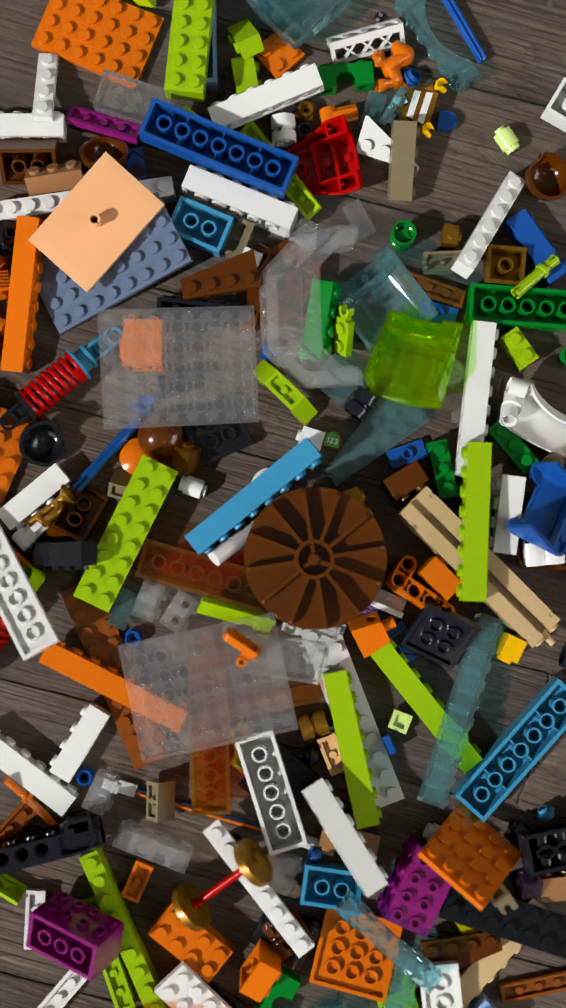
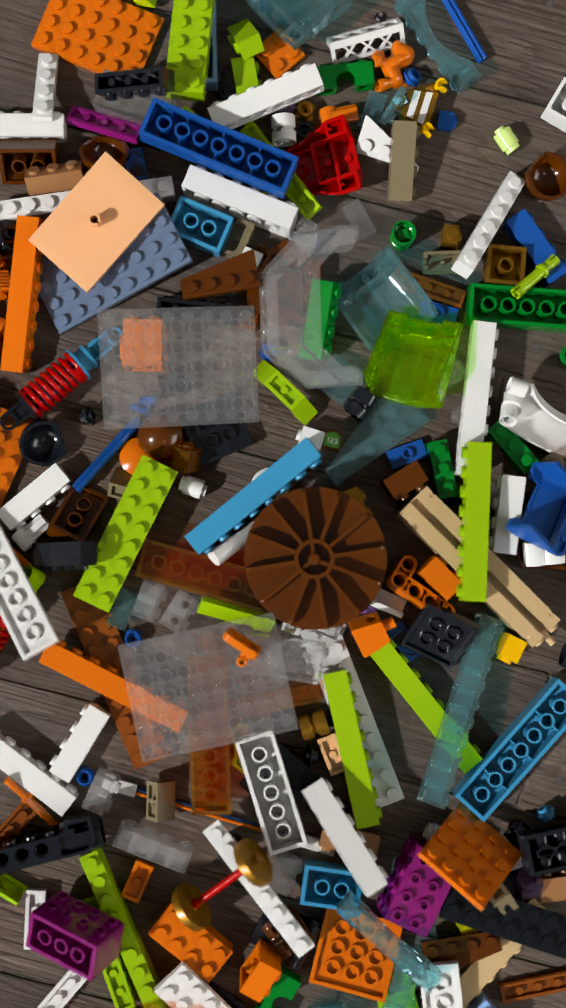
pearl gold piece [26,484,77,527] -> none
blue hinge [308,846,323,863] -> none
lime plate [334,303,355,358] -> none
blue tile [380,732,397,755] -> none
yellowish green plate [387,708,413,734] -> none
lime brick [497,326,539,371] -> none
none -> black plate [79,406,96,425]
none -> black brick [94,66,175,101]

